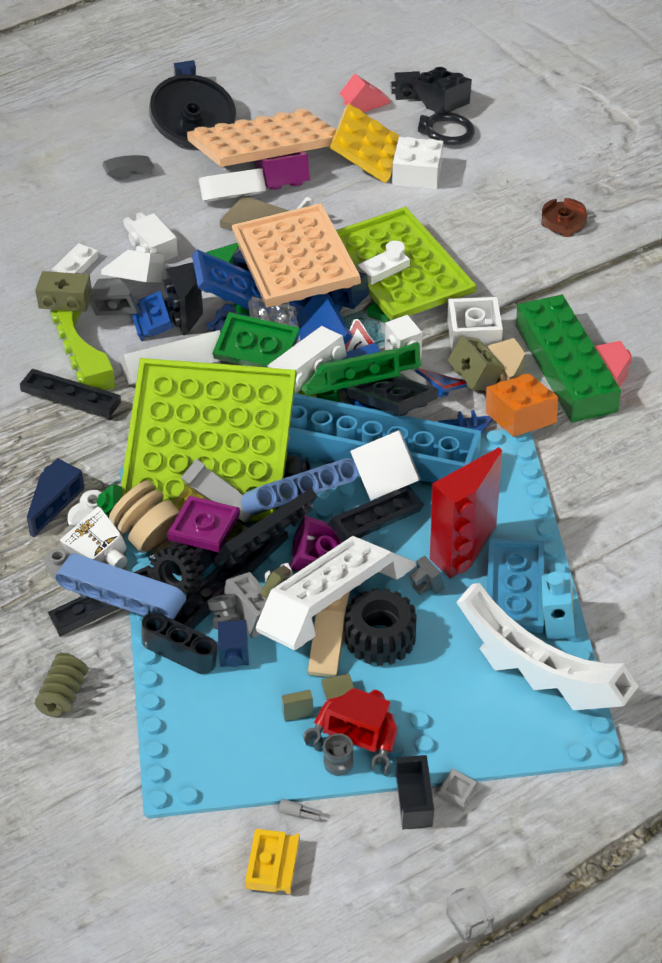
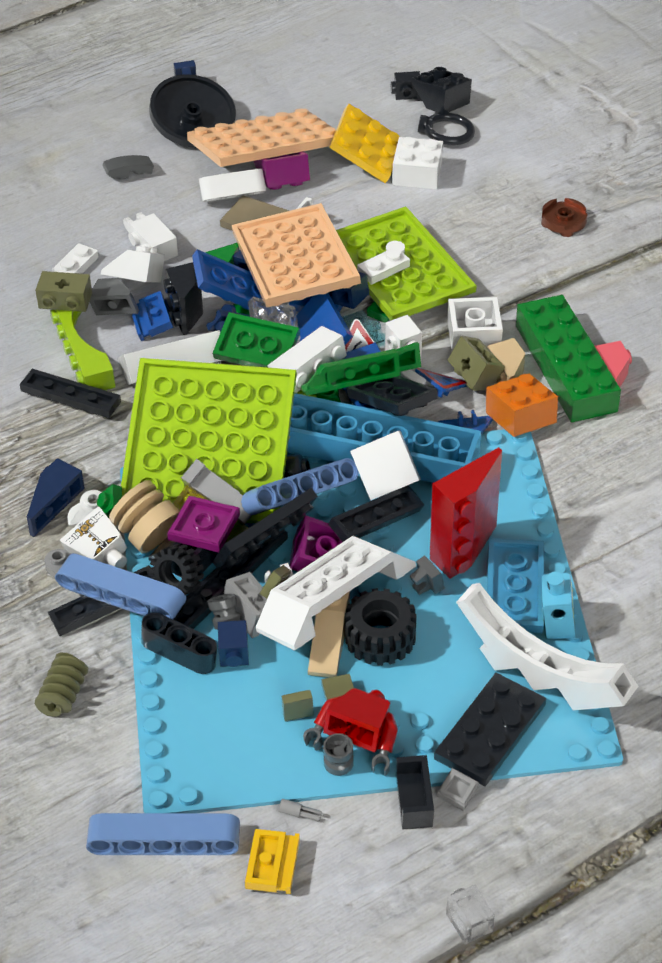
coral slope [339,74,391,113] -> none
none -> medium blue beam [86,813,240,855]
none -> black plate [434,672,546,787]

